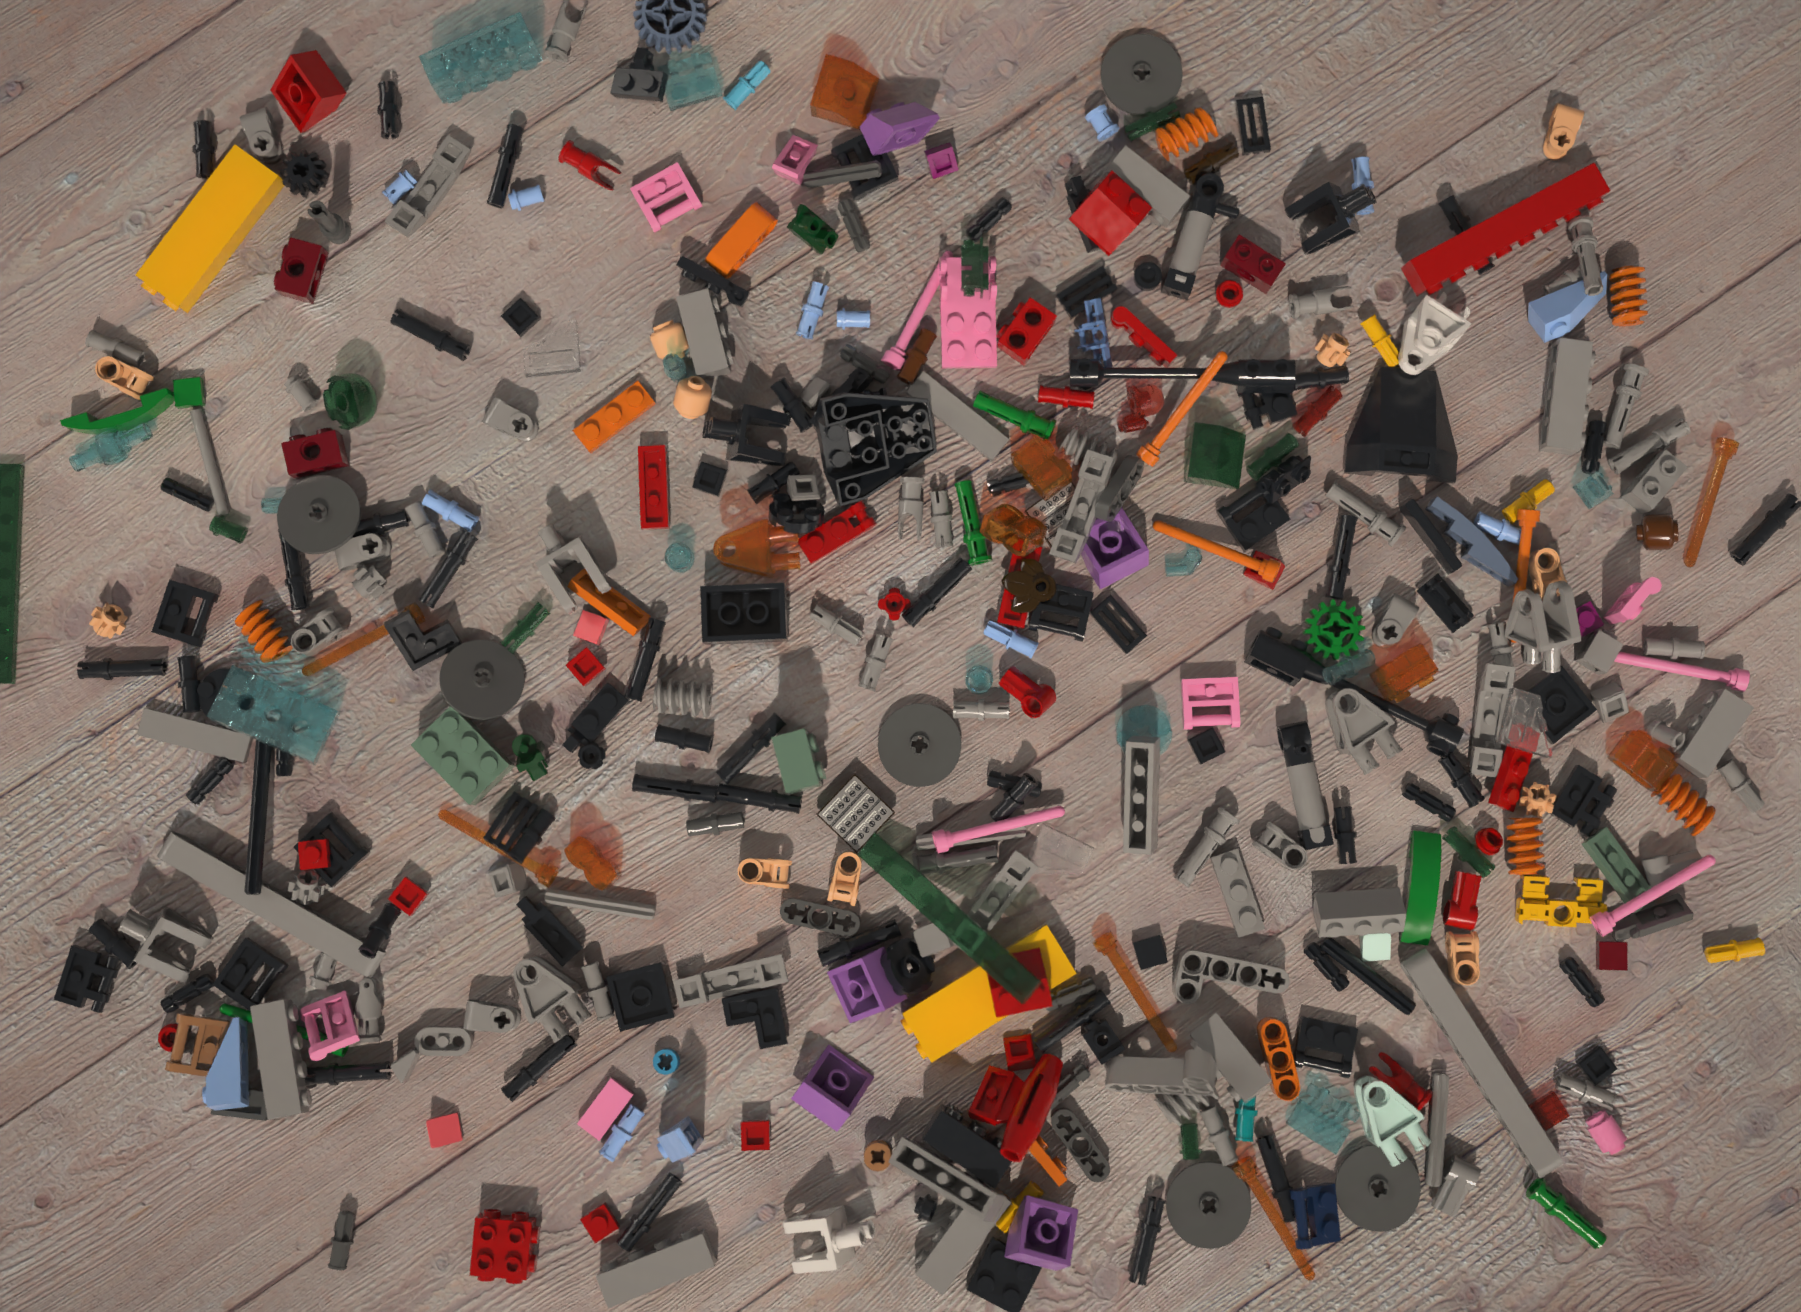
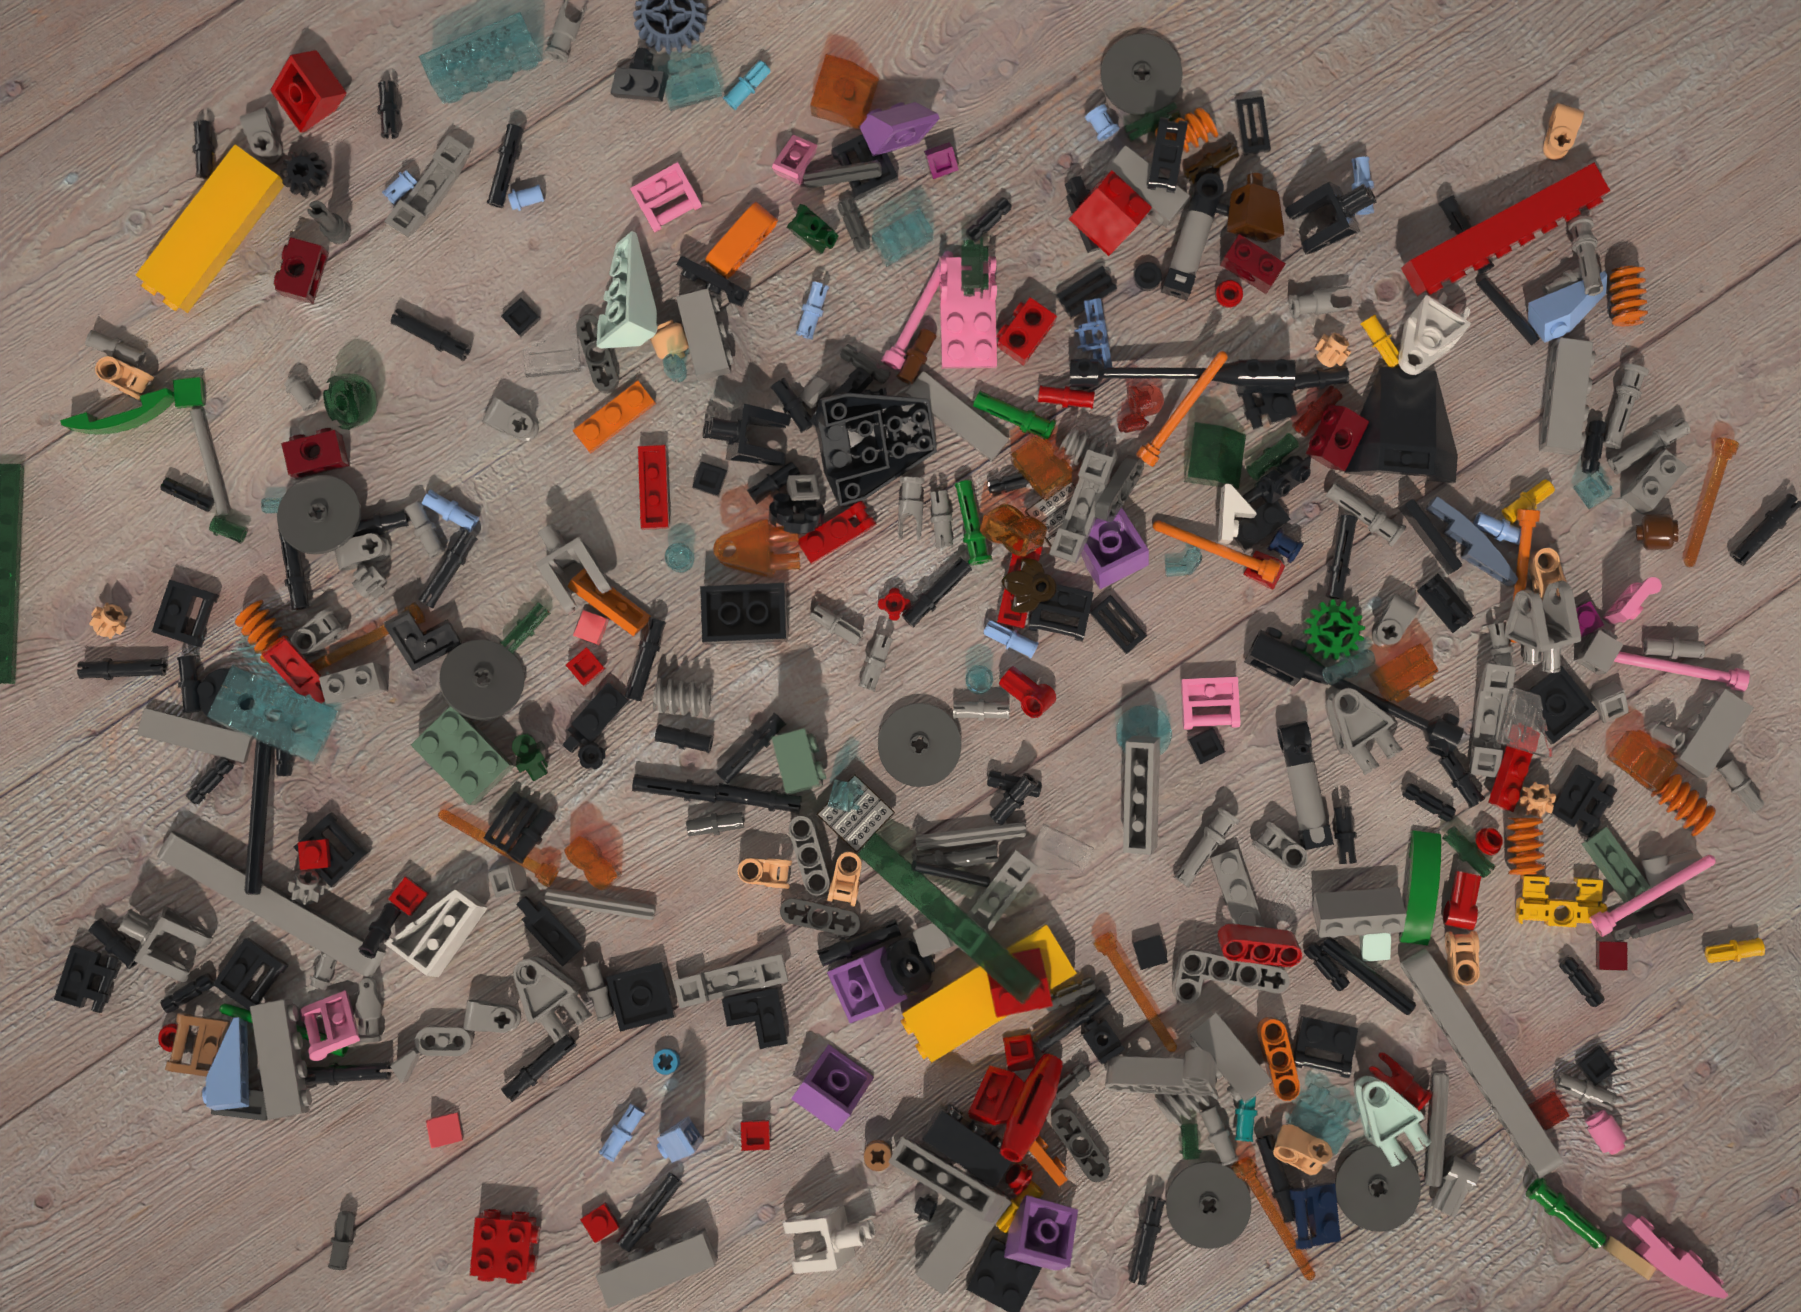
clear light blue pin [69,423,153,472] -> none
red piece [558,140,622,191] -> none
bright pink tile [577,1077,634,1141] -> none
light nougat head [673,376,712,419] -> none
light blue pin [837,308,870,330] -> none
bright pink piece [932,806,1065,854] -> none
red plate [1110,306,1177,368] -> none
none -> red hinge [262,635,325,705]
none -> light grey brick [319,662,388,706]
none -> white wedge [384,889,488,977]
none -> dark grey beam [576,315,619,394]
none -> light aqua wedge [597,231,658,348]
none -> light grey beam [789,816,831,895]
none -> clear light blue tile [828,779,864,812]
none -> clear light blue brick [872,208,933,267]
none -> black bar [911,860,990,888]
none -> red plate [1005,1163,1033,1194]
none -> black plate [1147,117,1188,193]
none -> red beam [1217,924,1302,967]
none -> white slope [1218,484,1257,544]
none -> reddish brown torso [1227,173,1285,243]
none -> dark blue bush [1267,528,1304,564]
none -> light nougat piece [1273,1124,1332,1175]
none -> dark red brick [1305,404,1369,471]
none -> black bar [1477,277,1540,346]
none -> tan beam [1603,1236,1657,1281]
none -> bright pink slope [1622,1213,1728,1299]

